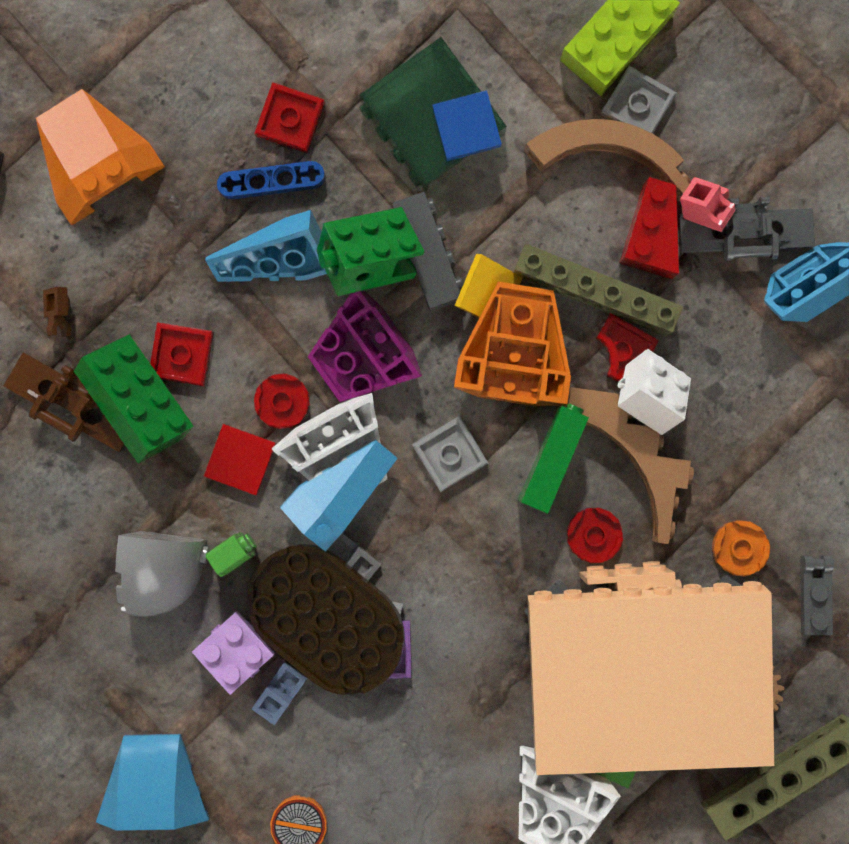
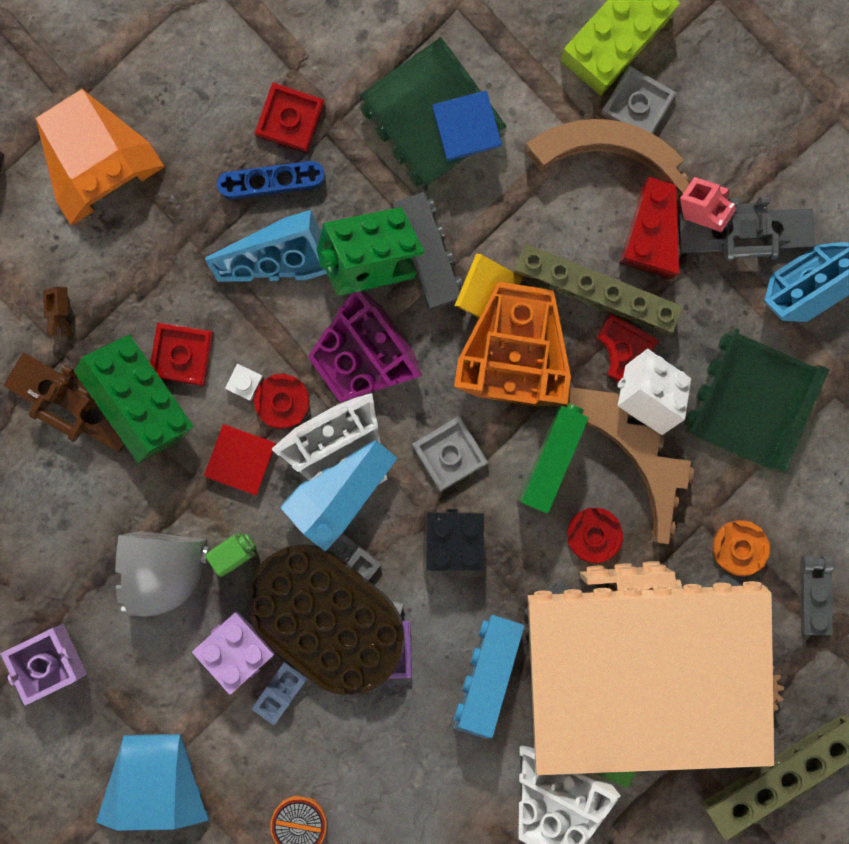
none -> lavender brick [0,624,87,705]
none -> white plate [225,364,264,401]
none -> black brick [423,509,484,571]
none -> dark azure wedge [453,615,524,739]
none -> clear green panel [684,328,830,473]

